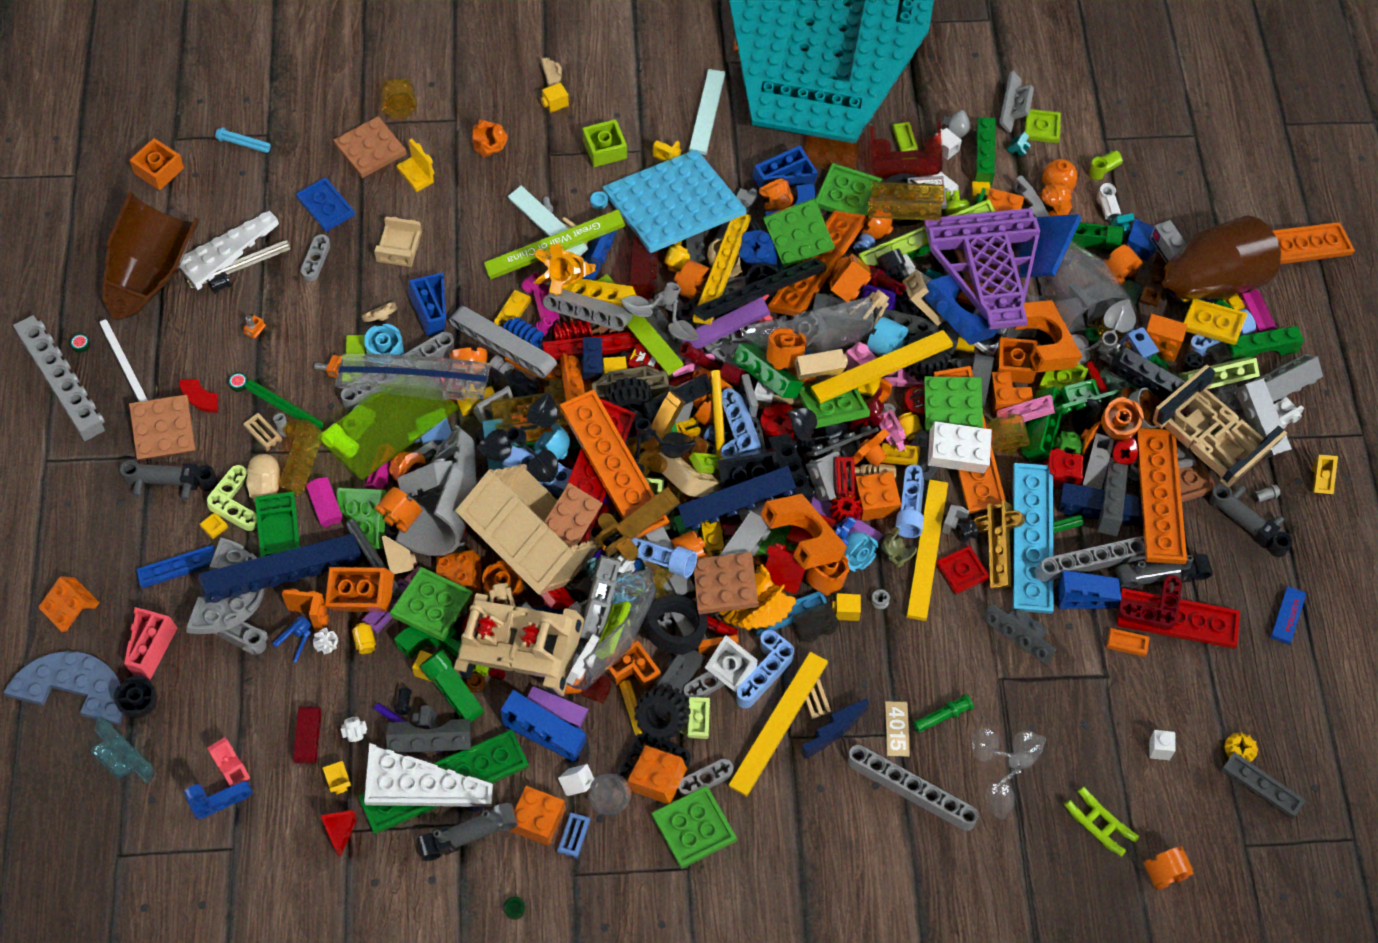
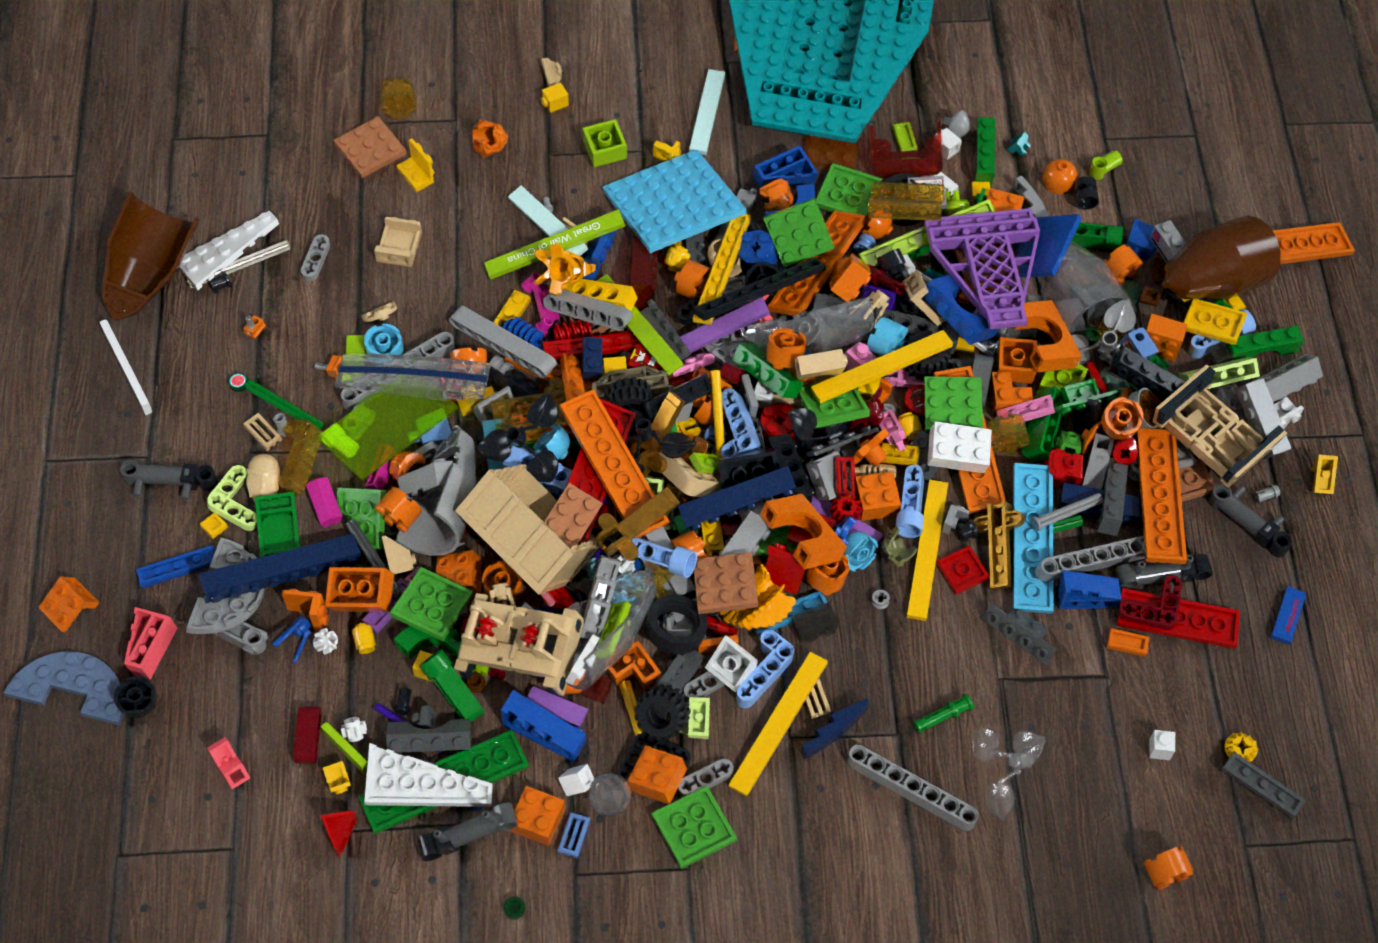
light grey brick [13,315,105,442] -> none
tile [70,334,90,353] -> none
clear light blue bracket [91,716,154,783] -> none
orange brick [129,138,184,191] -> none
nougat plate [129,395,196,461] -> none
red tile [179,379,218,413] -> none
blue beam [184,781,253,819] -> none
medium azure axle [216,127,271,153] -> none
blue tile [296,177,355,232] -> none
blue wedge [408,272,446,336] -> none
medium azure tile [590,191,608,209] -> none
light grey plant [621,282,699,340] -> none
dark red pin [679,341,722,372] -> none
yellow brick [832,593,861,621] -> none
tan sticker [885,701,910,756] -> none
light grey bracket [1000,71,1034,133] -> none
lime tile [1024,109,1061,143] -> none
orange helmet [1038,182,1072,216] -> none
lime piece [1064,786,1139,856] -> none
white piece [1096,183,1121,221] -> none
teal tile [1111,213,1135,234] -> none
black wheel [1182,351,1203,372] -> none
dark pink piece [1240,289,1277,333] -> none
none -> lime tile [321,722,368,775]
none -> light grey bracket [663,613,694,637]
none -> light grey axle [1031,493,1103,532]
none -> black wheel [1073,176,1099,210]

